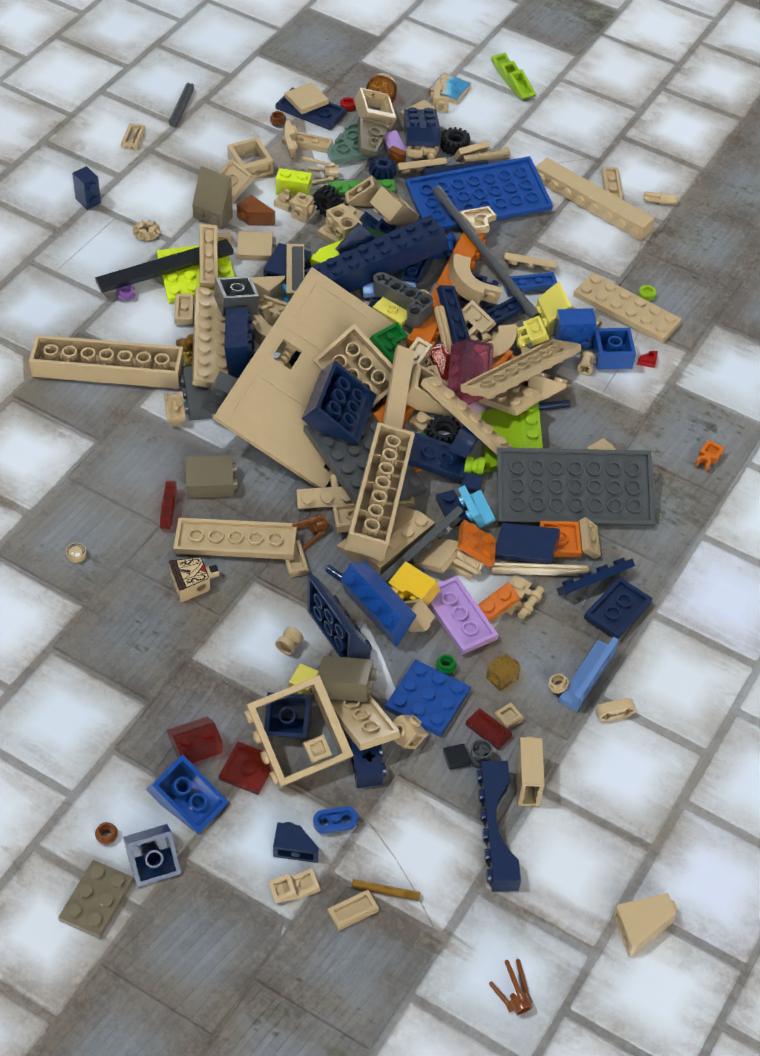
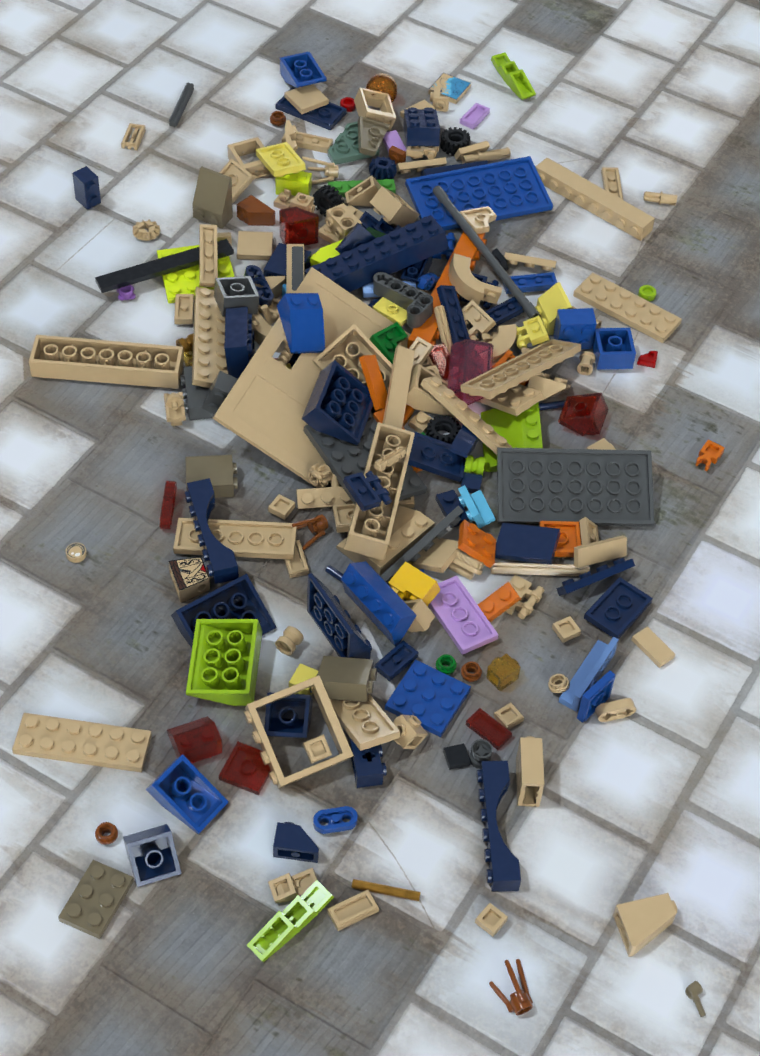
none -> tan plate [12,713,152,773]
none -> dark blue slope [171,574,277,648]
none -> dark blue arch [184,478,239,584]
none -> lime slope [186,619,262,706]
none -> dark blue beam [244,265,274,307]
none -> lime slope [247,880,334,962]
none -> light yellow plate [256,142,306,177]
none -> tan plate [268,494,295,520]
none -> blue slope [277,293,325,354]
none -> clear red slope [279,207,319,246]
none -> blue slope [280,51,327,88]
none -> tan gear [308,462,332,488]
none -> dark blue plate [343,471,392,511]
none -> orange tile [359,355,387,411]
none -> tan axle [374,447,406,472]
none -> dark blue plate [375,640,419,682]
none -> blue hinge [417,272,440,290]
none -> lavender tile [460,103,490,129]
none -> dark orange plate [461,661,482,682]
none -> tan plate [475,903,508,937]
none -> black tile [492,248,509,271]
none -> tan plate [552,616,581,643]
none -> clear red slope [558,393,608,436]
none -> tan tile [574,535,627,568]
none -> blue plate [577,670,616,723]
none -> tan tile [631,626,675,668]
none -> dark tan hand [685,981,706,1017]

